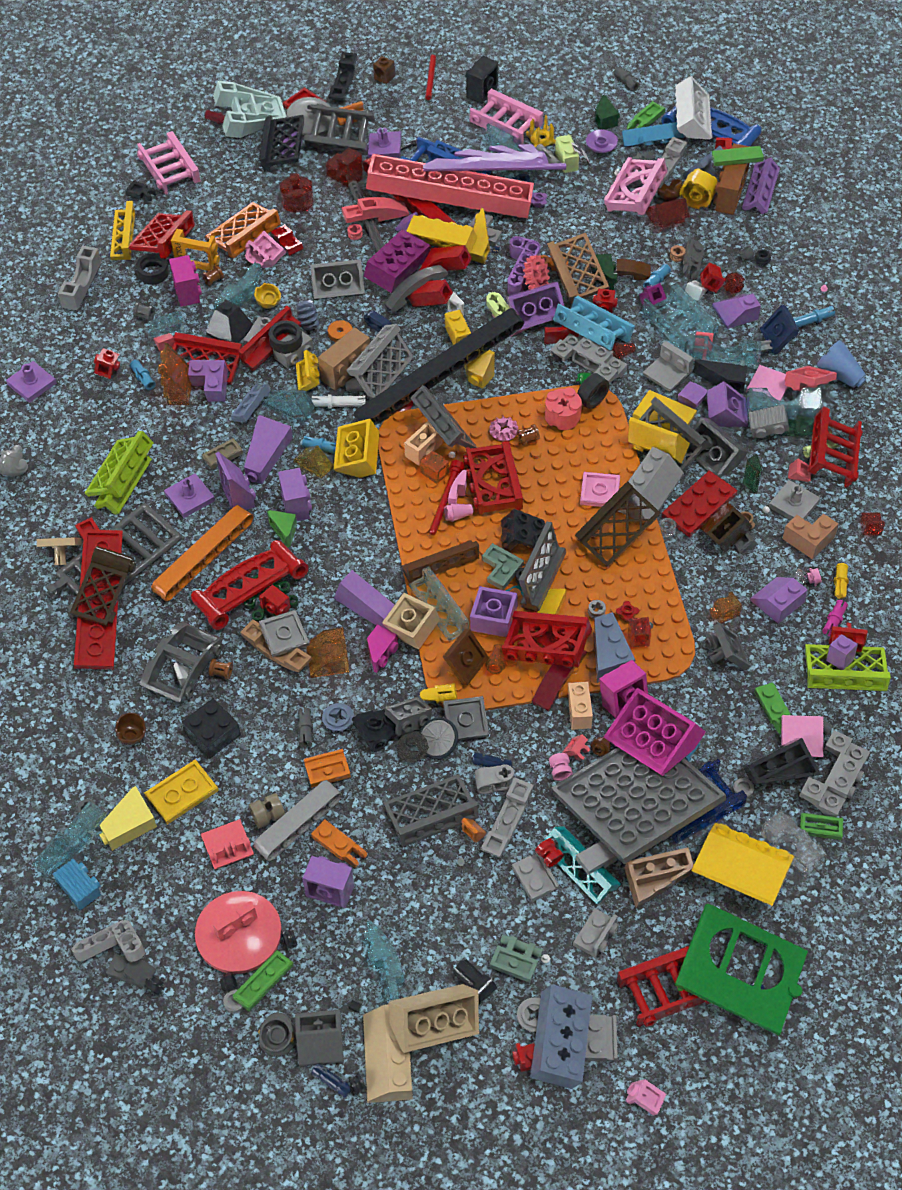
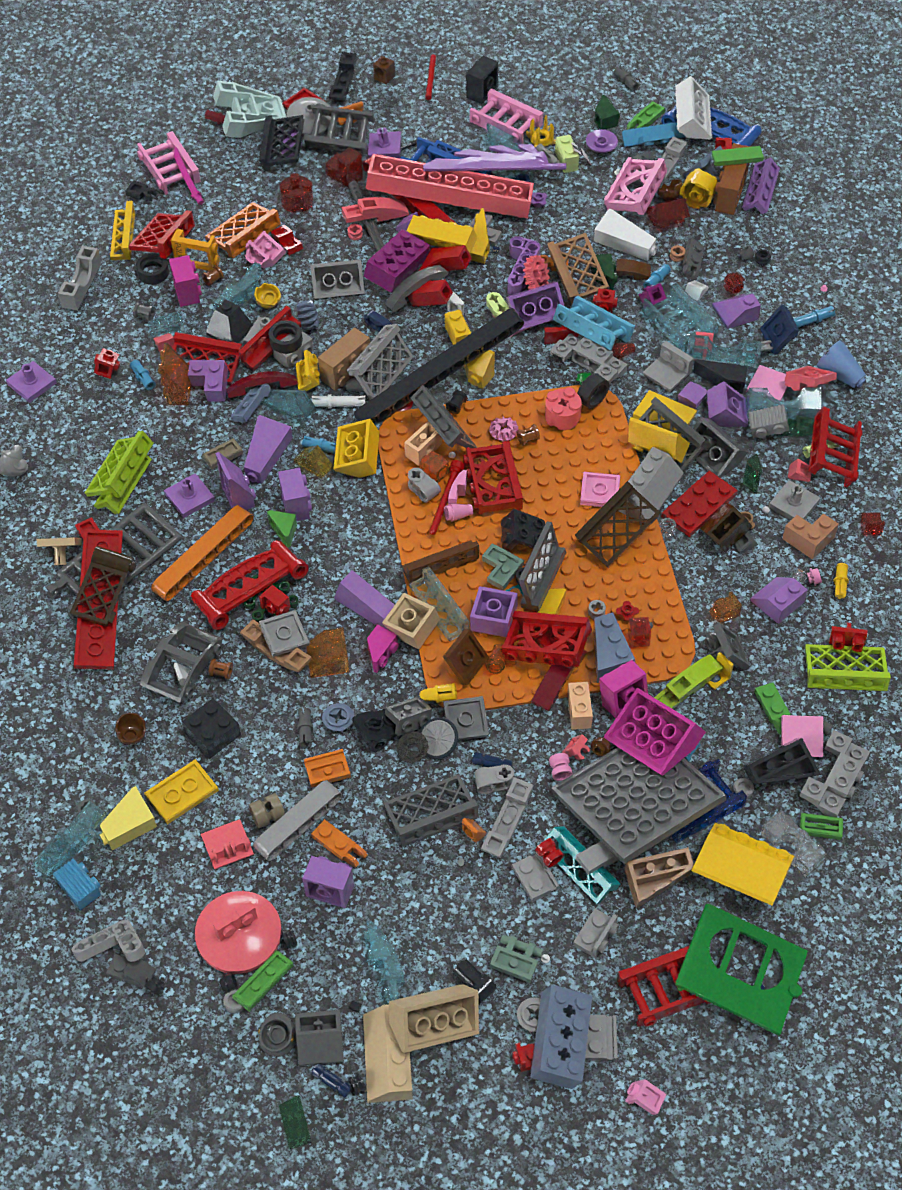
orange piece [327,320,353,342] -> none
red brick [700,262,726,293] -> none
dark pink pin [822,600,848,637] -> none
medium lavender brick [826,634,858,670] -> none
none -> dark pink sword [174,147,204,205]
none -> dark red slope [226,371,298,398]
none -> clear green slope [279,1095,312,1150]
none -> light grey piece [408,468,441,503]
none -> black bush [446,390,468,414]
none -> white slope [594,209,657,261]
none -> lime slope [654,654,724,709]
none -> yellow bracket [707,652,733,690]

